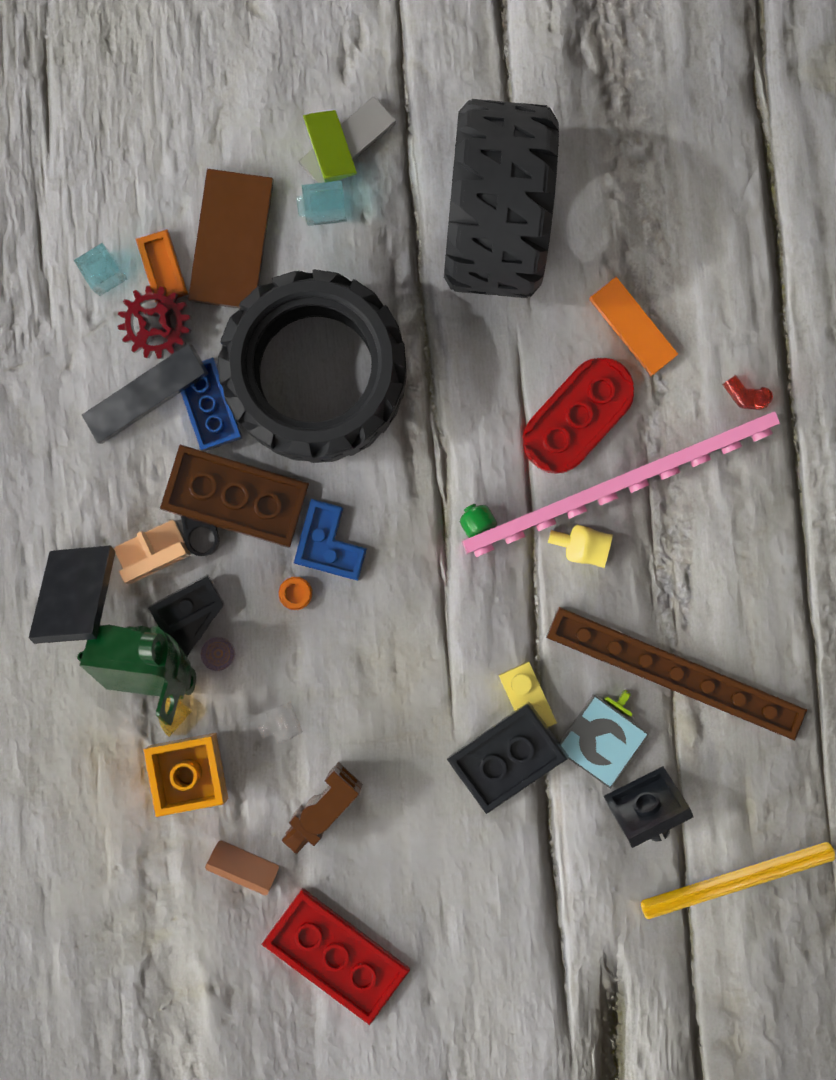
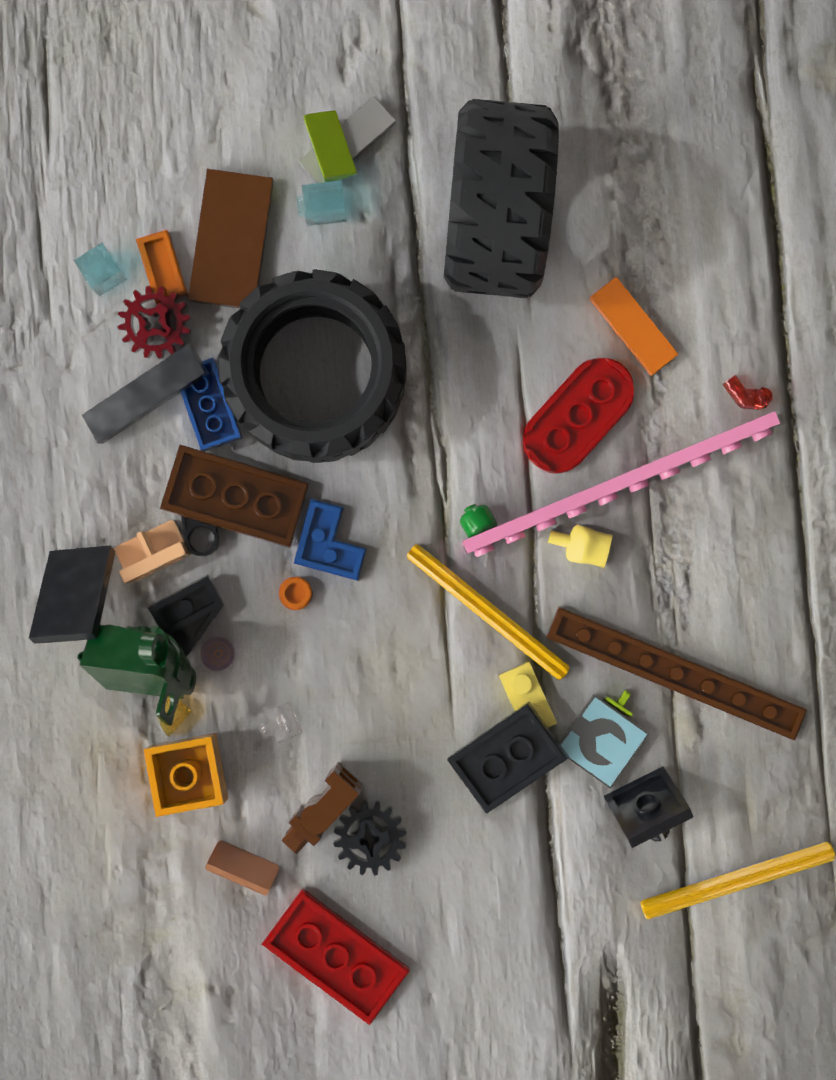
none -> black gear [333,800,406,876]
none -> yellow axle [407,544,570,680]

